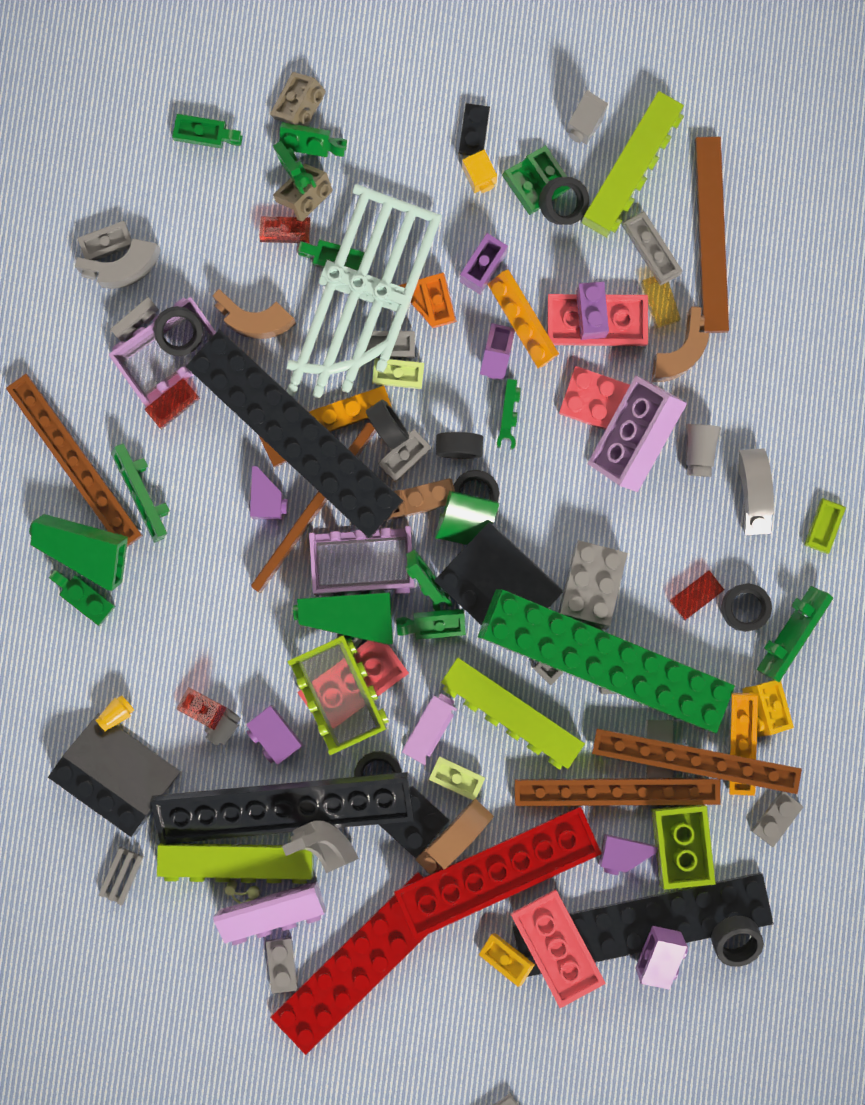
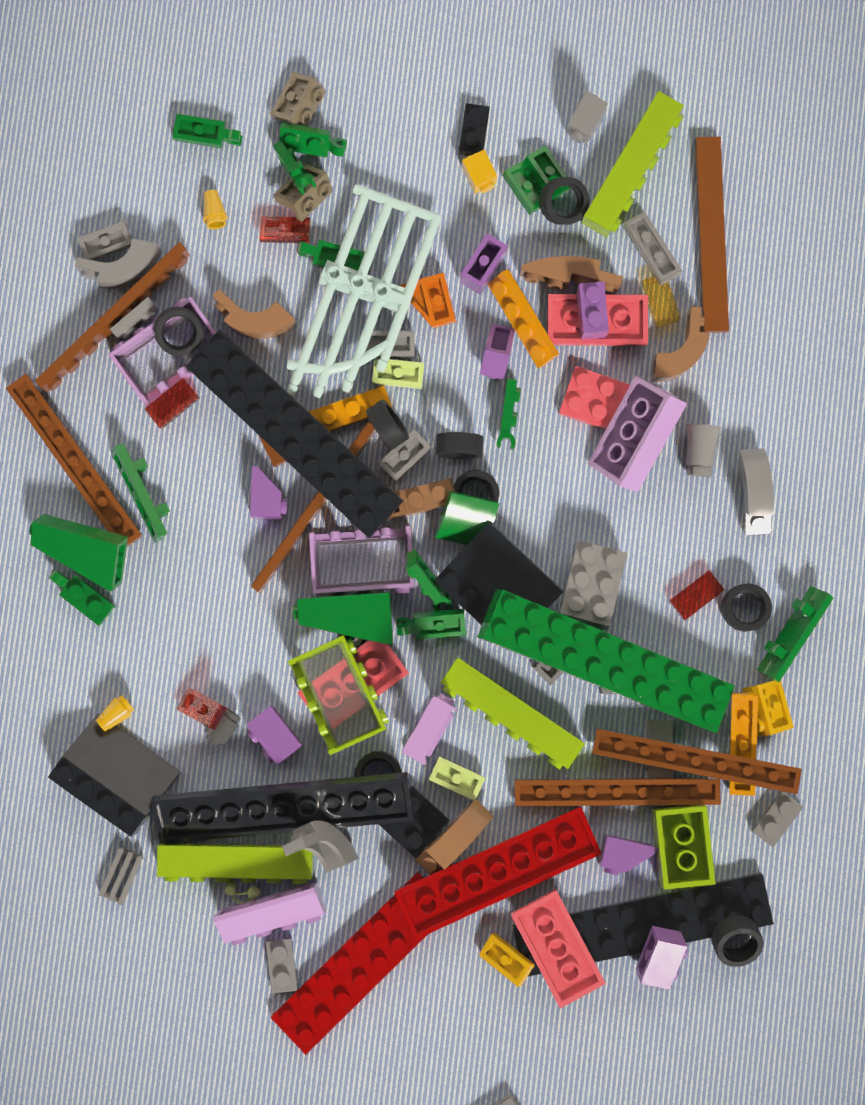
lime tile [804,498,846,554] -> none
none -> dark orange plate [35,242,190,392]
none -> yellow cone [203,190,228,229]
none -> medium nougat slope [520,256,623,293]

